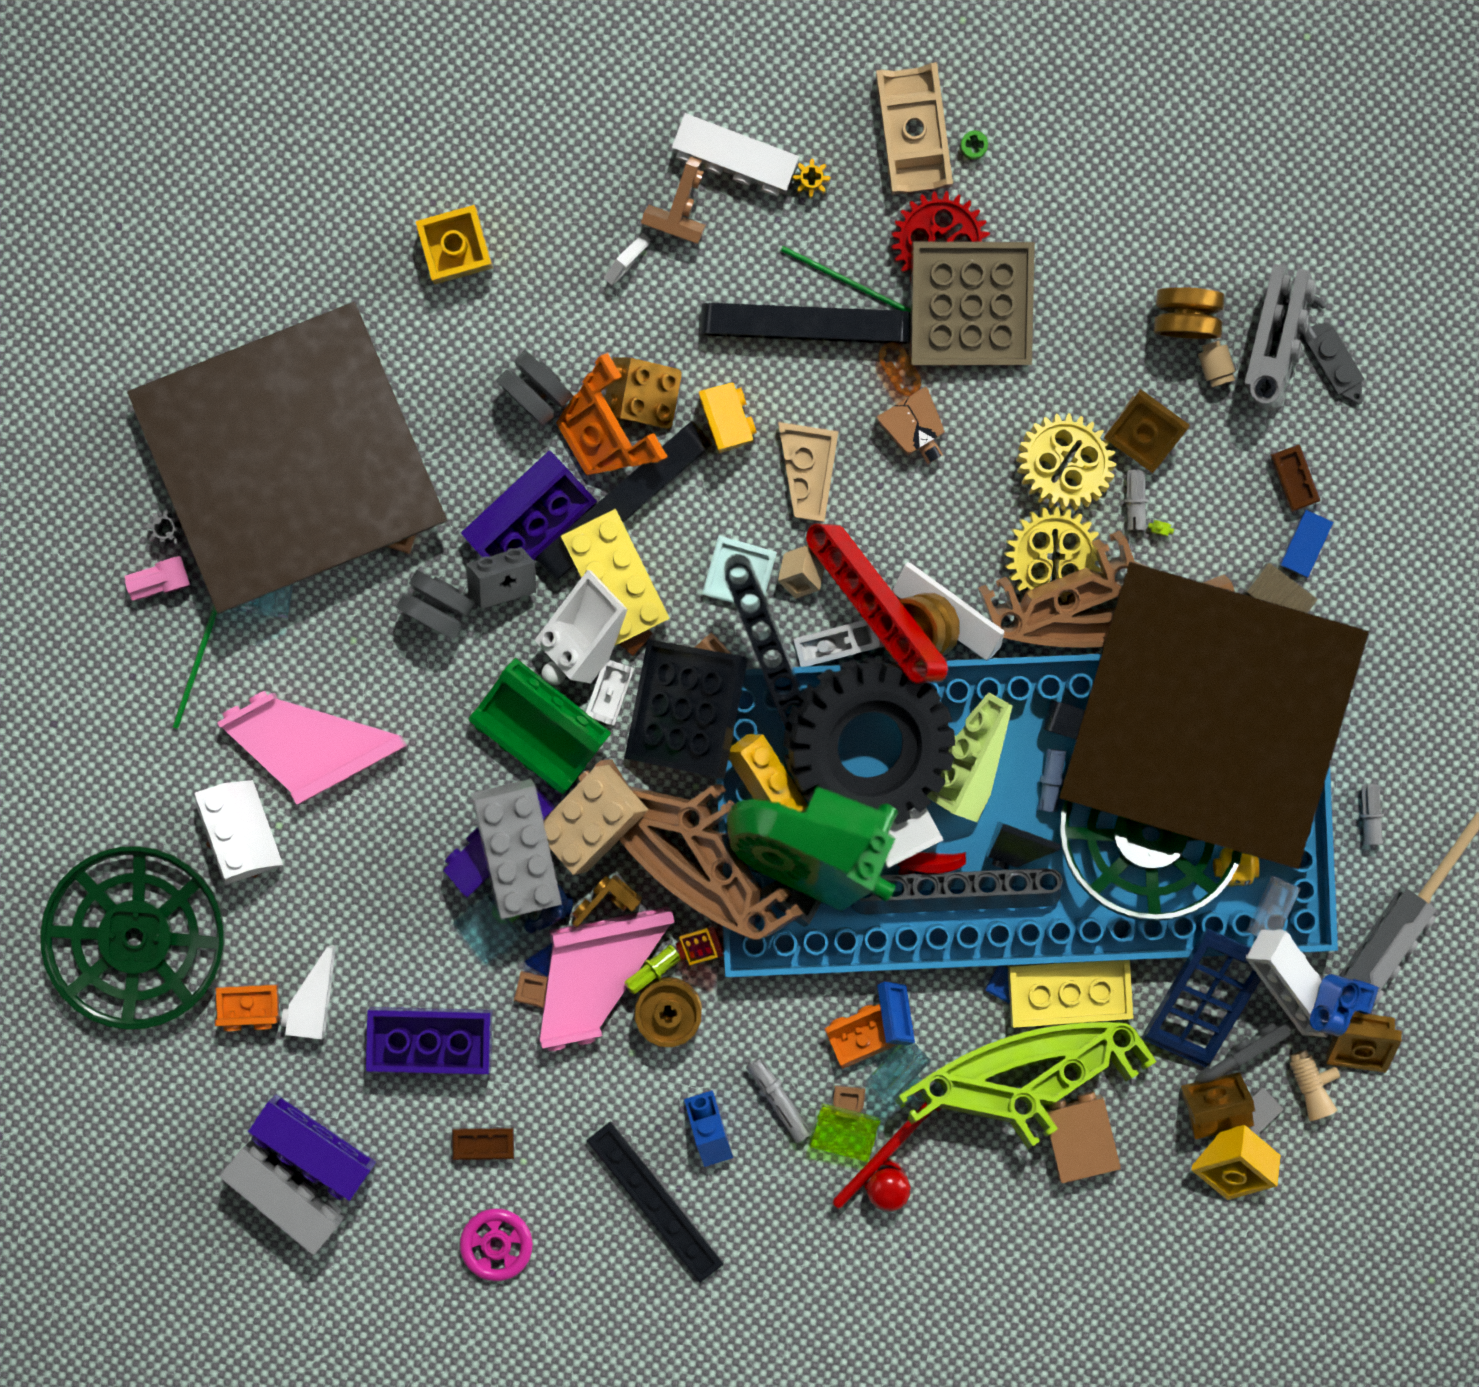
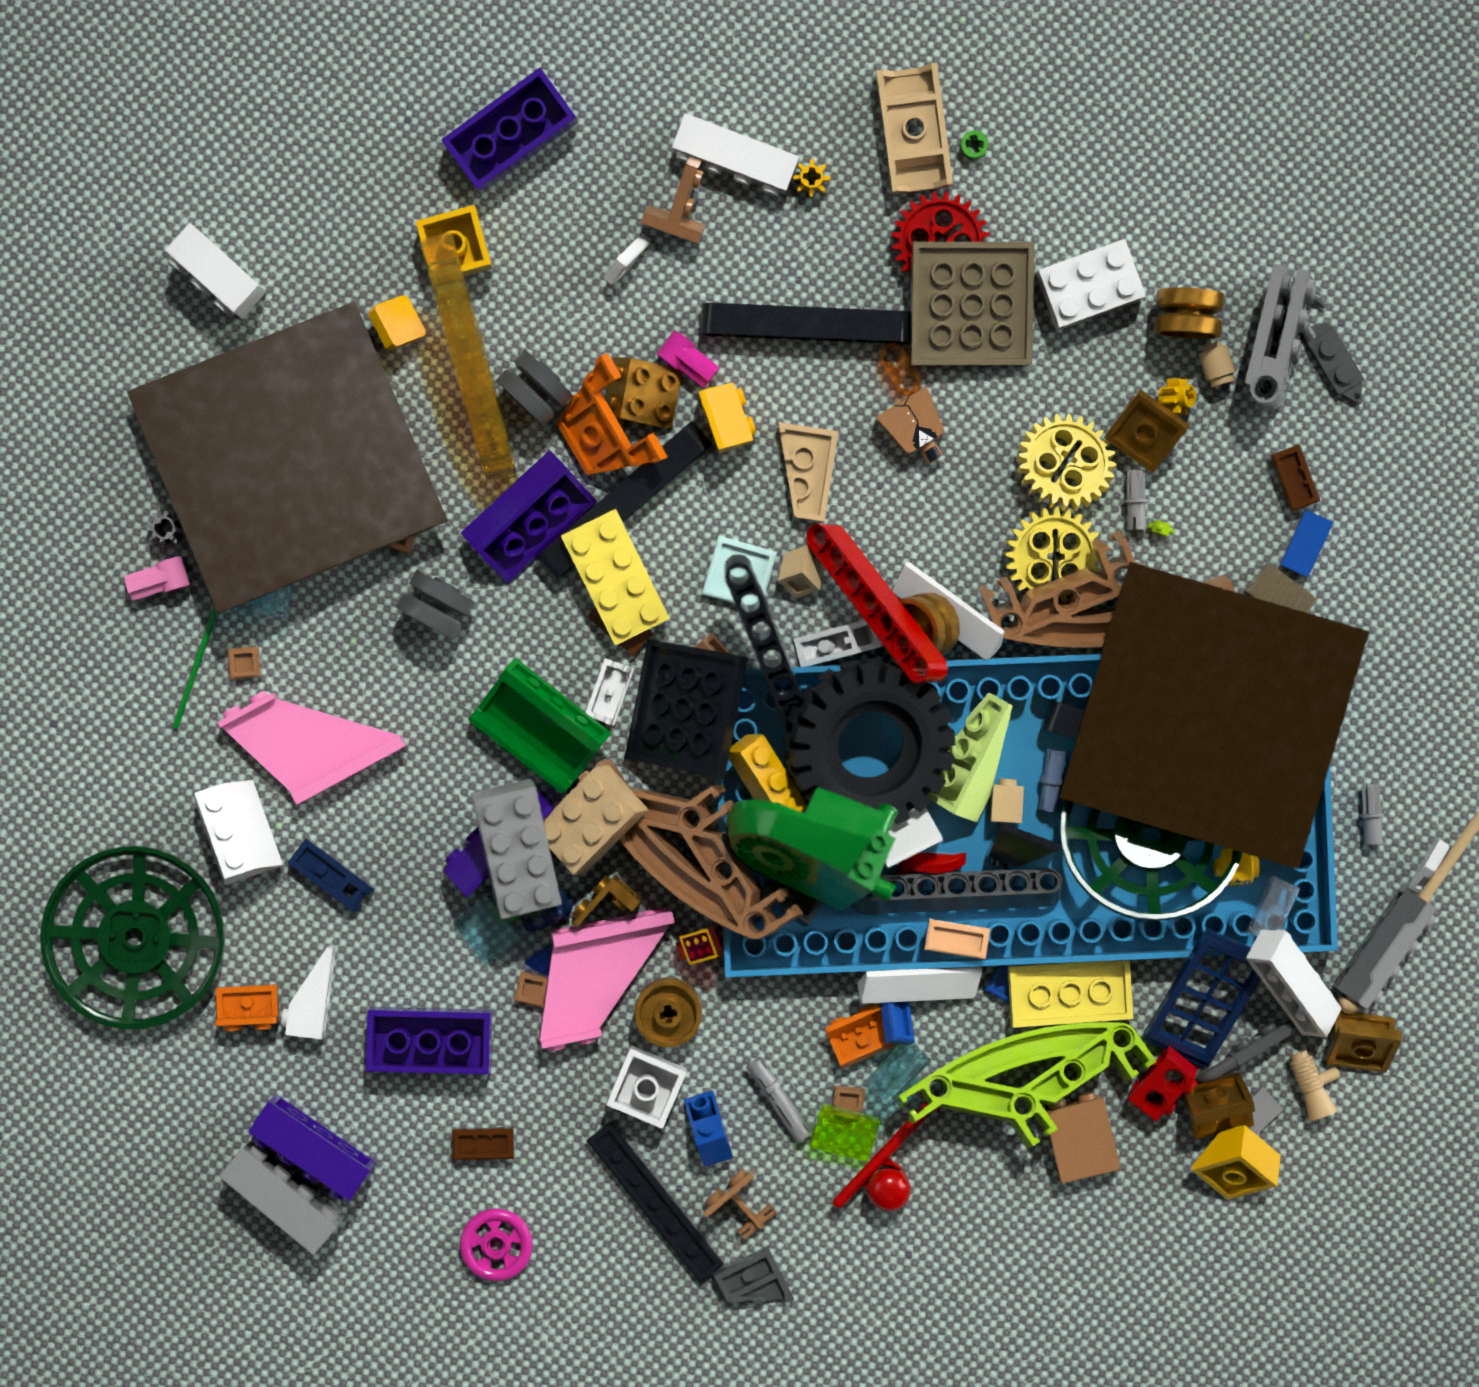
dark grey brick [466,547,536,609] -> none
white slope [535,570,628,686] -> none
lime axle [625,945,682,994] -> none
green piece [780,246,911,312] -> none
blue piece [1310,974,1379,1037] -> none
none -> white brick [165,223,266,319]
none -> medium nougat tile [227,647,261,679]
none -> dark blue plate [288,838,375,913]
none -> yellow piece [368,295,426,351]
none -> clear yellow piece [420,232,519,483]
none -> dark purple brick [441,68,578,194]
none -> white brick [606,1045,687,1129]
none -> dark pink piece [656,330,720,389]
none -> medium nougat plate [703,1168,778,1240]
none -> dark grey wing [713,1246,794,1303]
none -> white slope [857,967,982,1004]
none -> light nougat tile [924,919,990,959]
none -> tan brick [989,778,1024,823]
none -> white brick [1035,239,1146,331]
none -> red brick [1128,1046,1197,1122]
none -> yellow gear [1158,378,1196,415]
none -> white tile [1407,839,1449,893]

